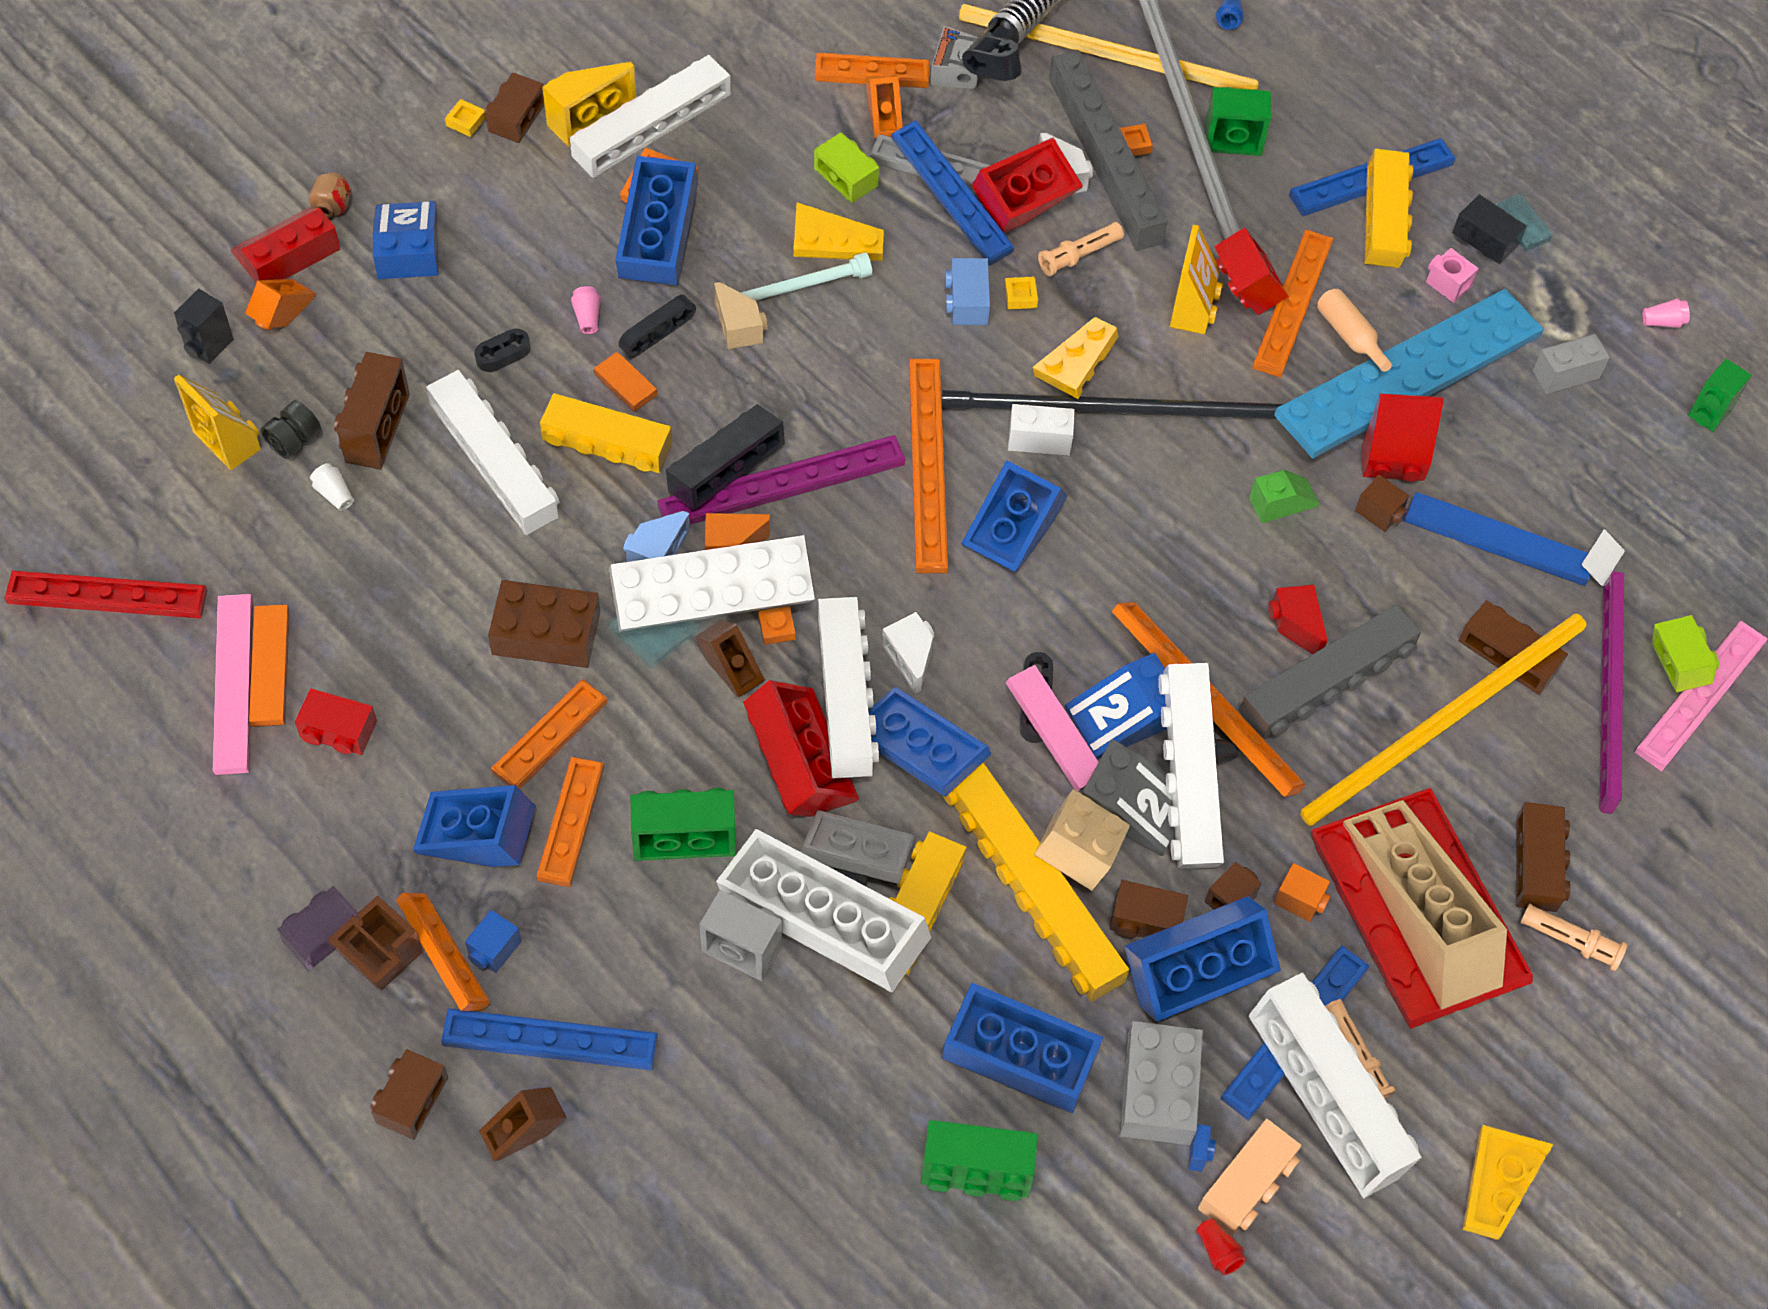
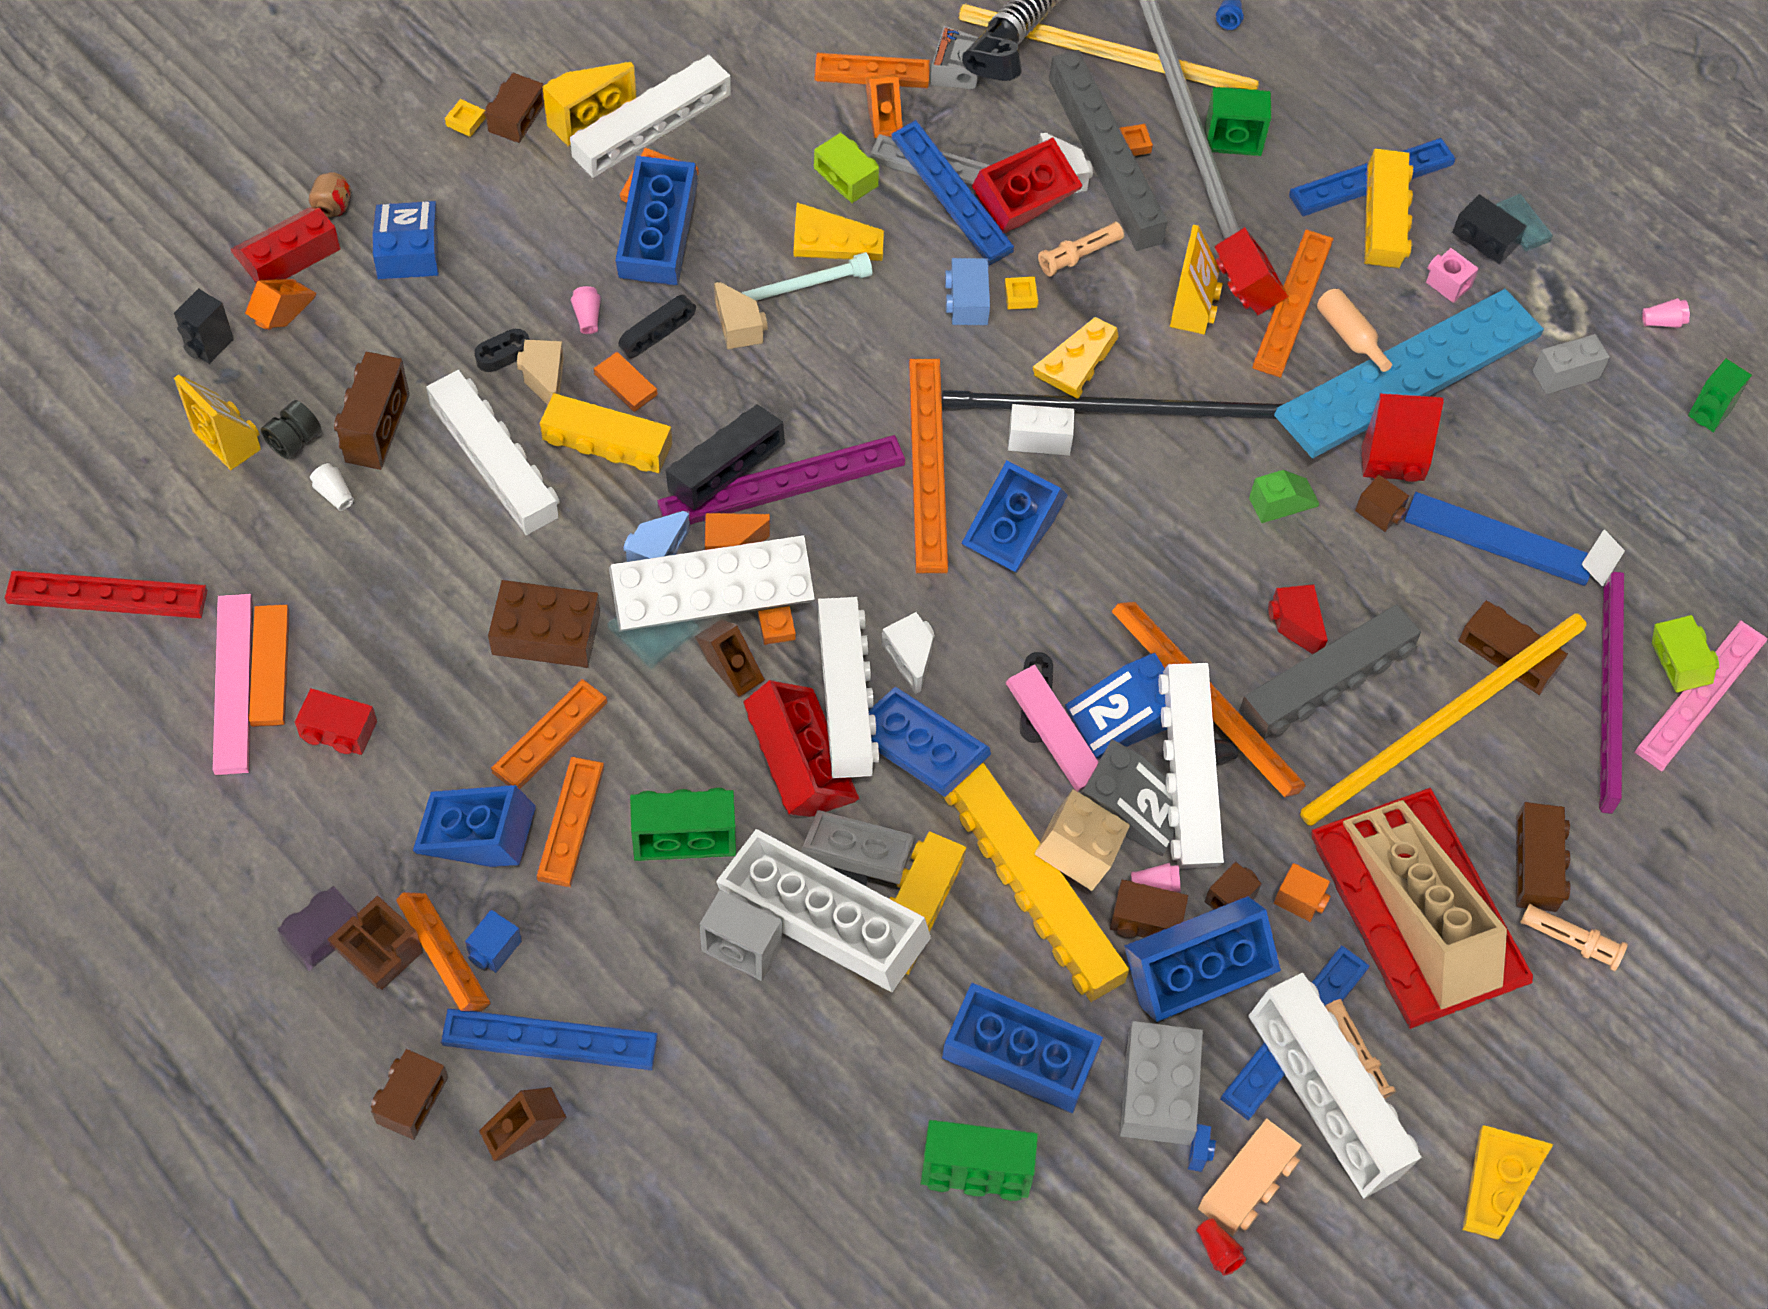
none -> tan slope [517,340,564,405]
none -> bright pink cone [1131,863,1181,893]

